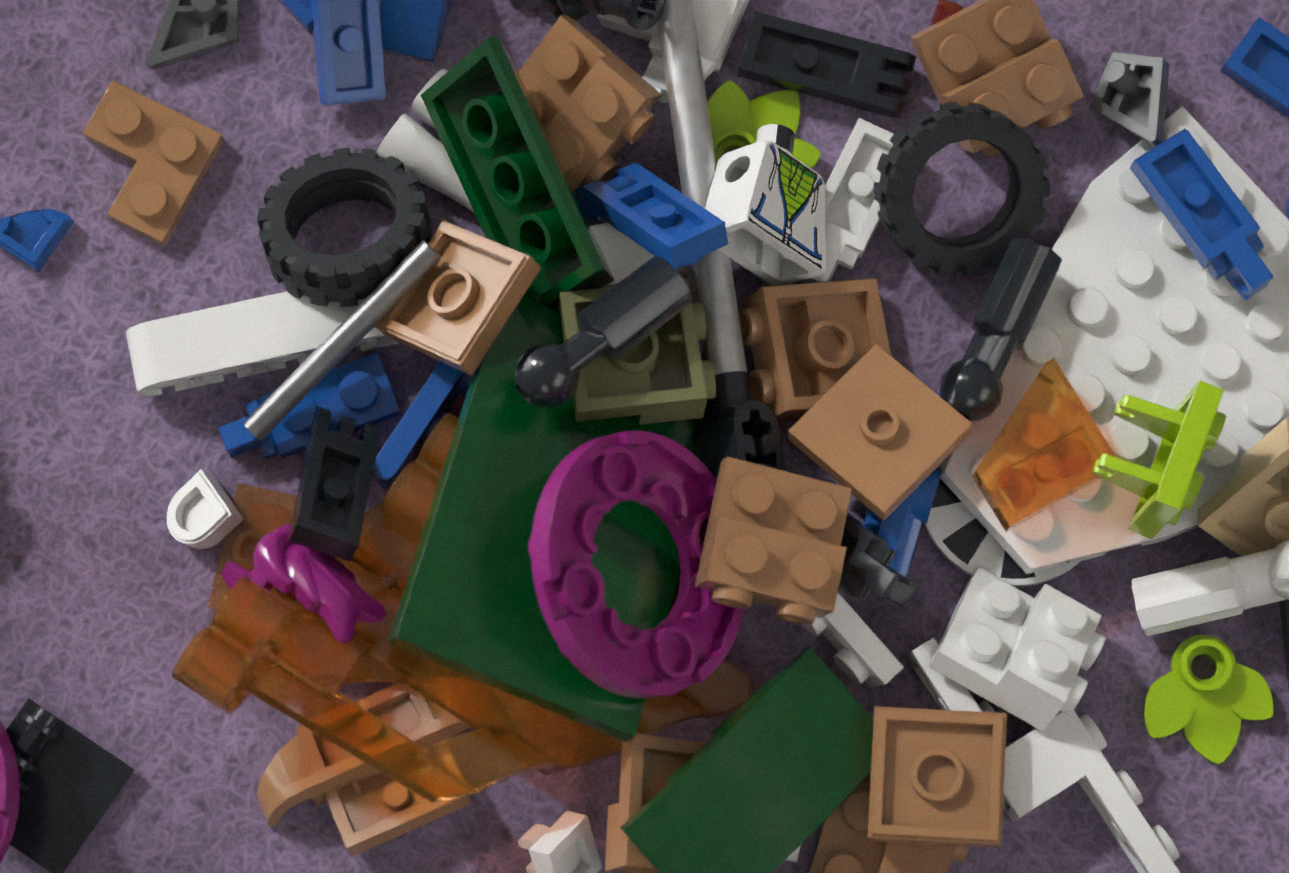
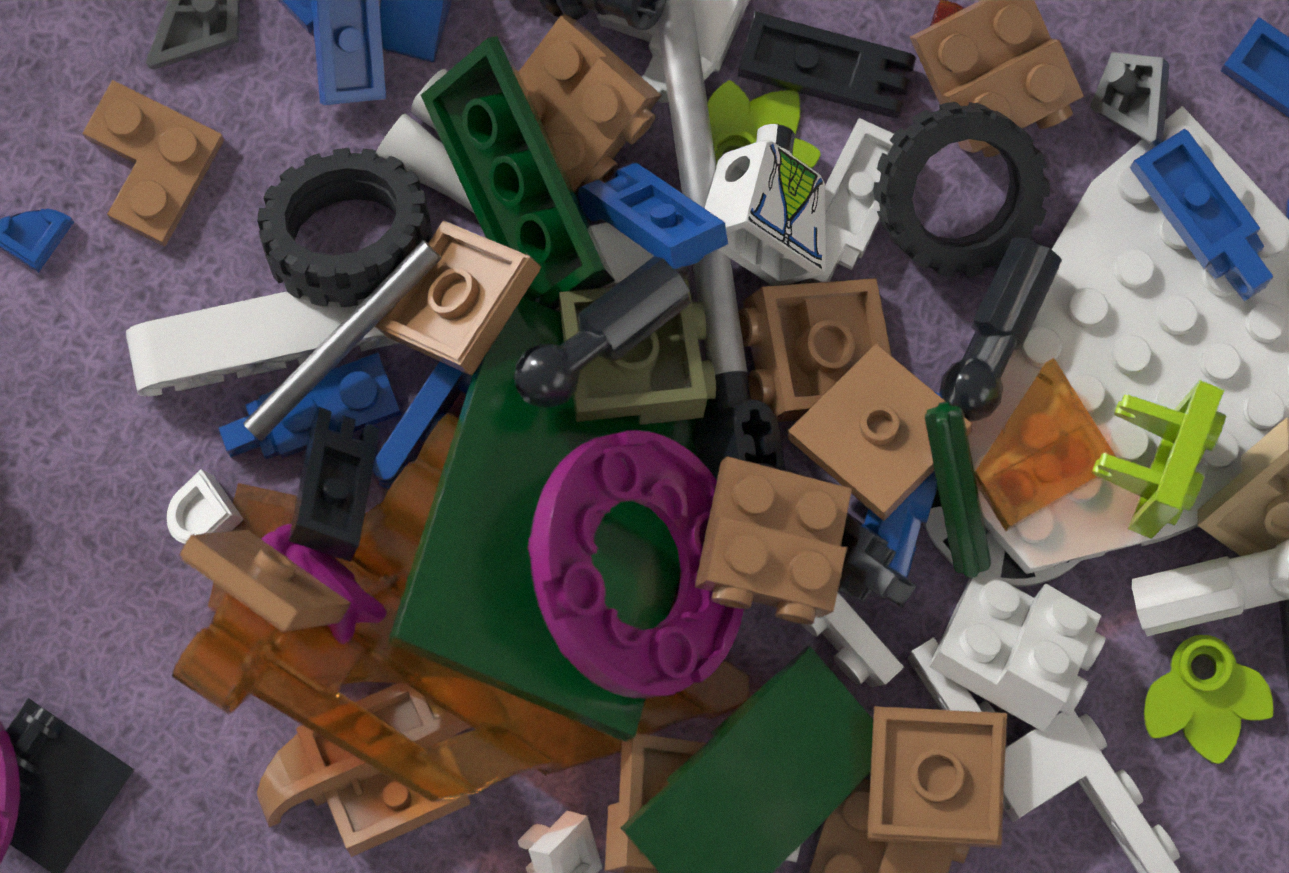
none -> medium nougat plate [179,530,351,632]
none -> dark green axle [924,402,992,578]

